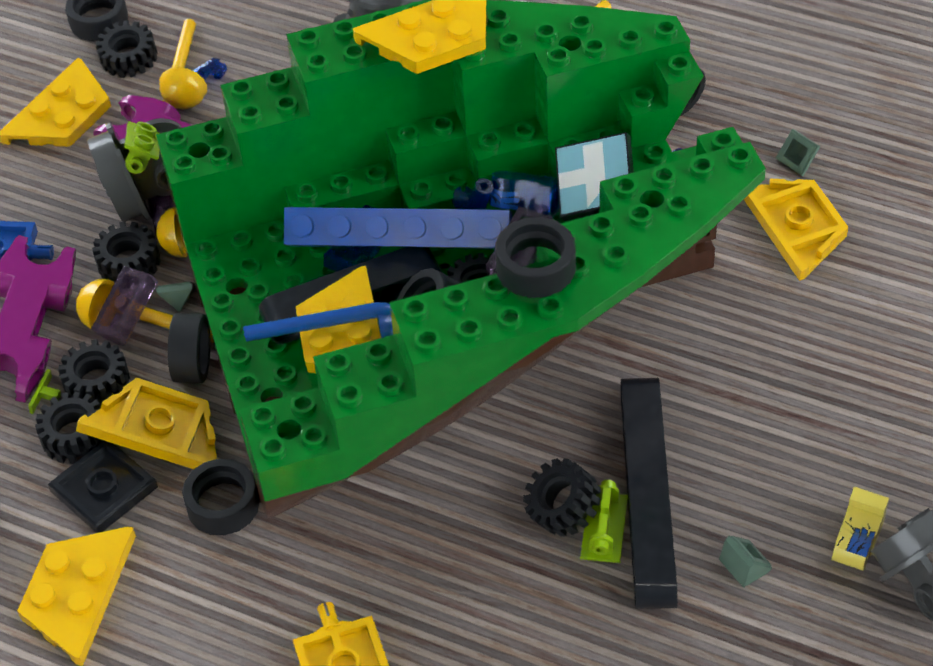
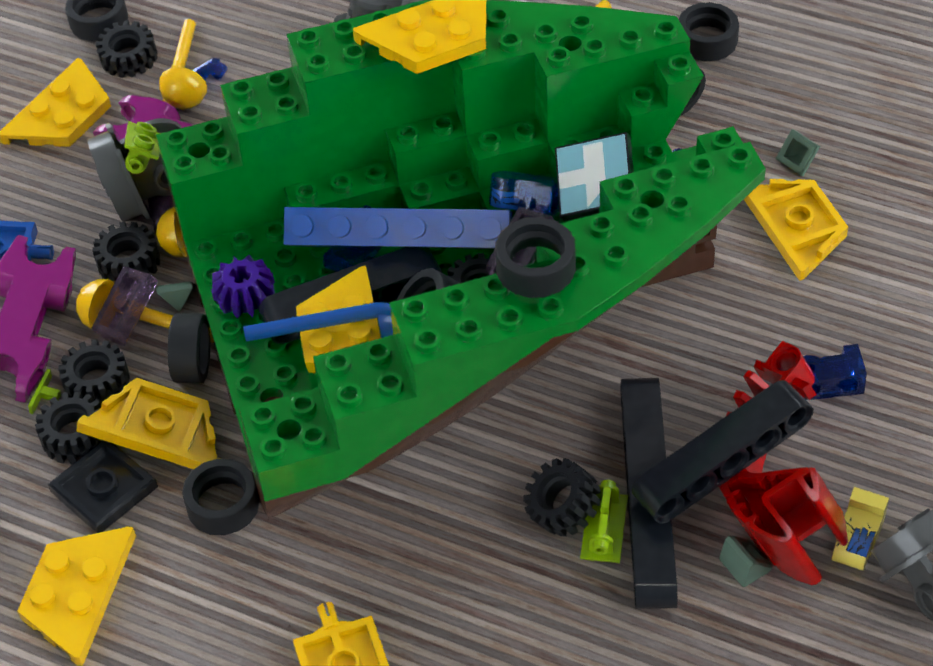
clear blue arm [452,178,494,210] -> none
none -> dark purple gear [211,255,275,319]
none -> black beam [632,380,814,524]
none -> black tyre [678,2,739,61]
none -> red piece [719,341,848,585]
none -> clear blue leg [803,344,867,400]

